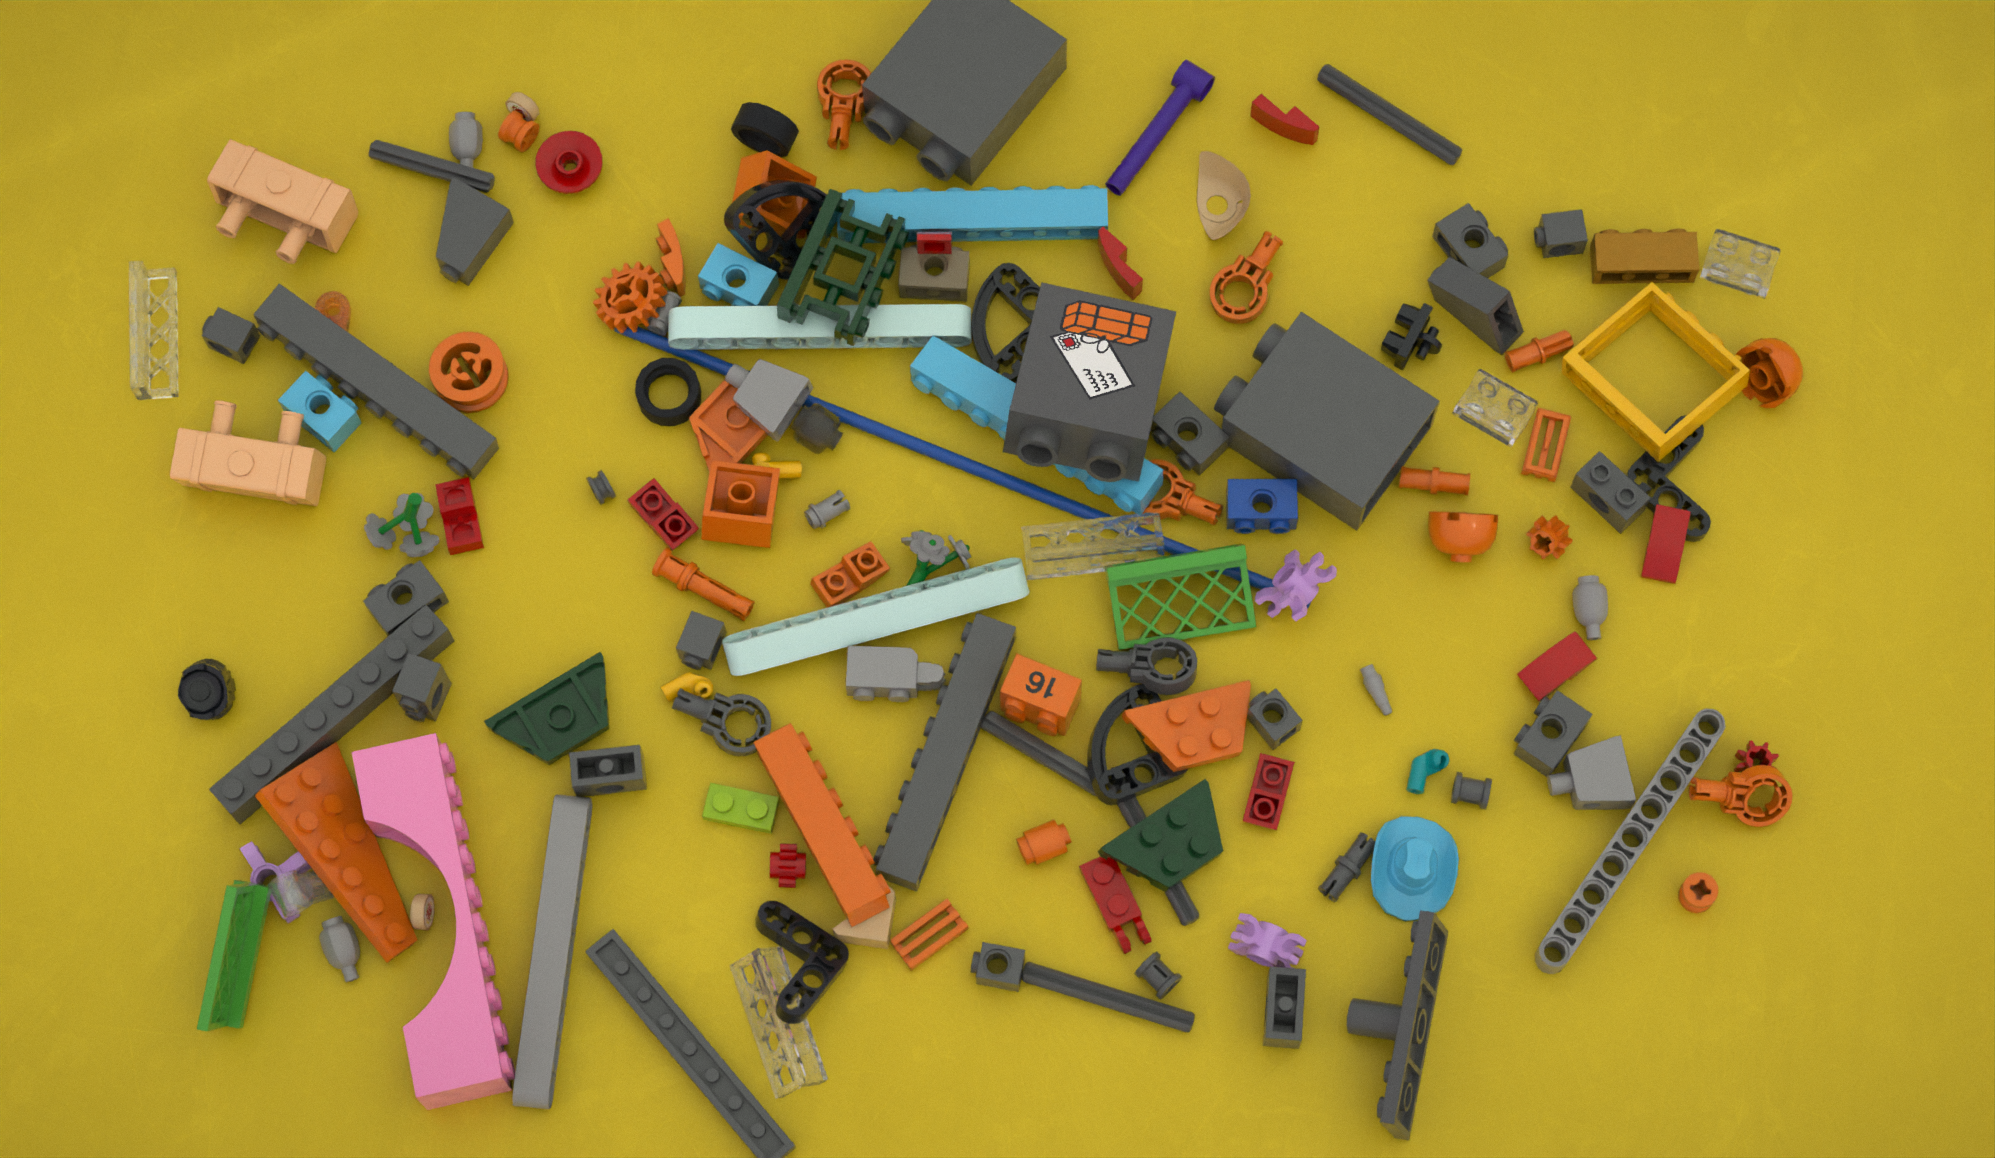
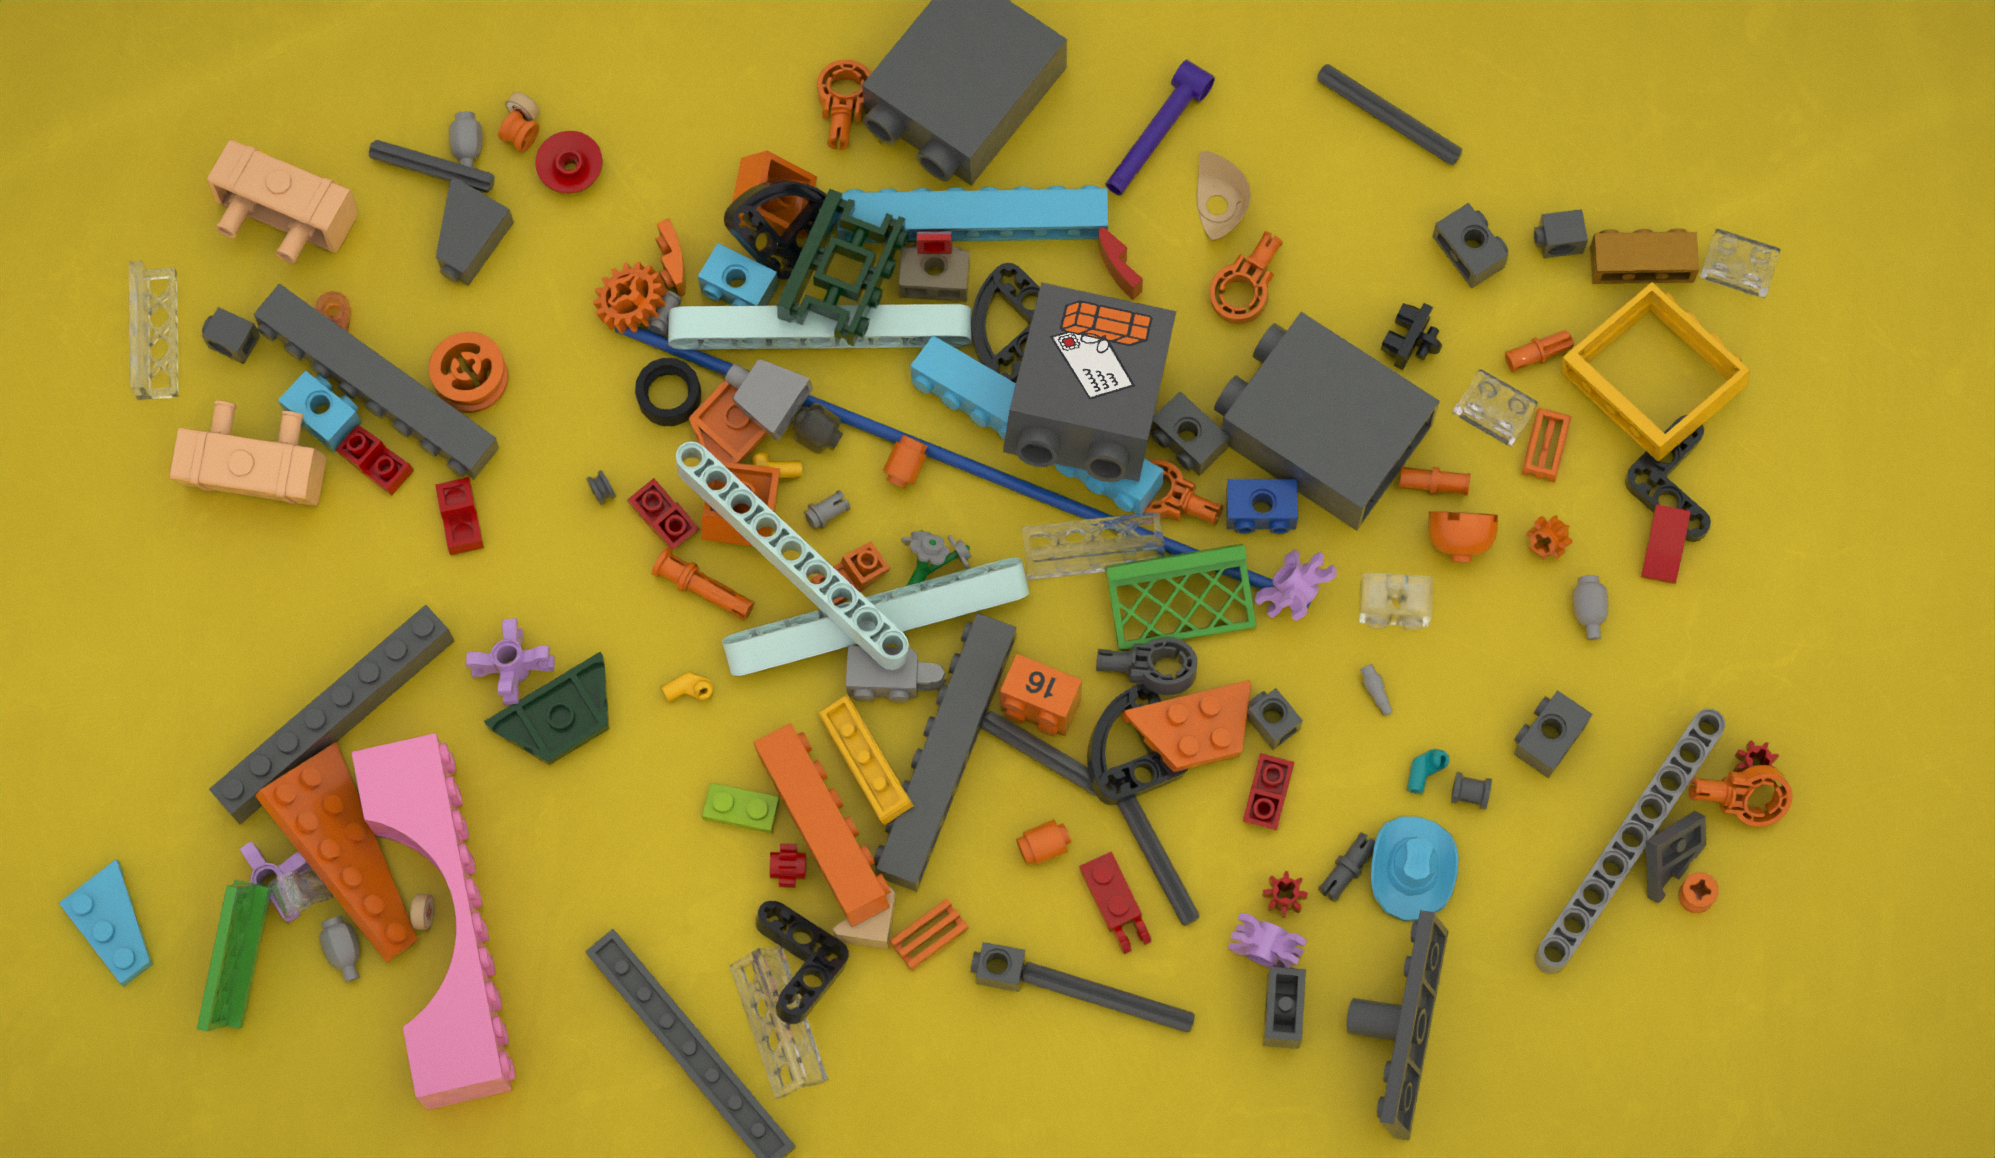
black hair [178,658,236,720] -> none
dark grey brick [363,560,449,636] -> none
light grey plant [364,493,440,557] -> none
dark grey brick [392,653,452,722] -> none
light grey beam [512,794,592,1109] -> none
dark grey brick [569,745,647,797] -> none
dark grey pin [672,688,771,756] -> none
dark grey brick [676,611,727,670] -> none
black tyre [731,102,799,158] -> none
dark green wing [1098,778,1223,892] -> none
dark grey bush [1134,951,1182,999] -> none
red slope [1250,94,1319,145] -> none
dark grey slope [1427,257,1524,355] -> none
red slope [1517,631,1598,702] -> none
light grey torso [1547,735,1636,810] -> none
dark grey brick [1571,451,1650,534] -> none
orange cylinder [1736,338,1803,408] -> none
none -> medium azure wing [59,859,153,987]
none -> red slope [335,425,414,496]
none -> lavender pin [466,618,555,705]
none -> light aqua beam [676,441,909,670]
none -> yellow tile [818,694,914,825]
none -> orange brick [883,435,928,488]
none -> red gear [1262,871,1308,918]
none -> clear brick [1359,573,1433,631]
none -> dark grey wing [1646,811,1706,903]

